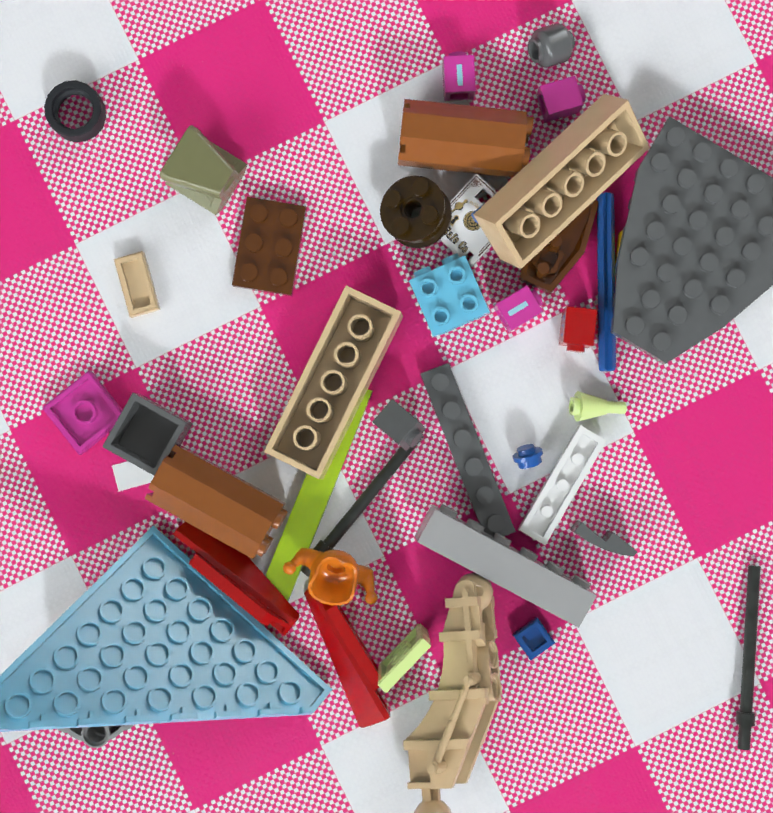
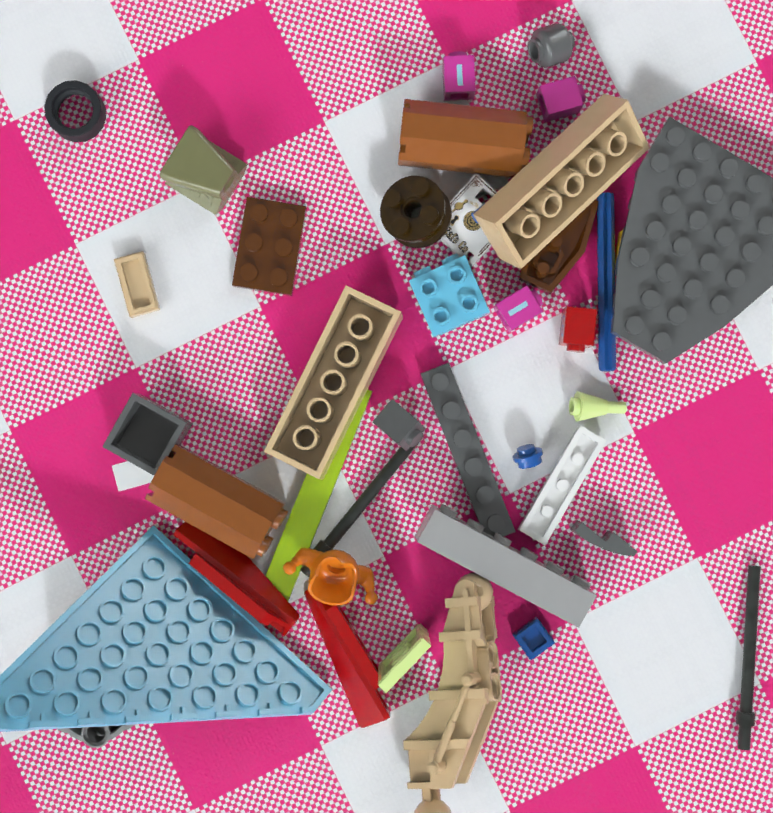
dark pink tile [42,370,123,455] -> none

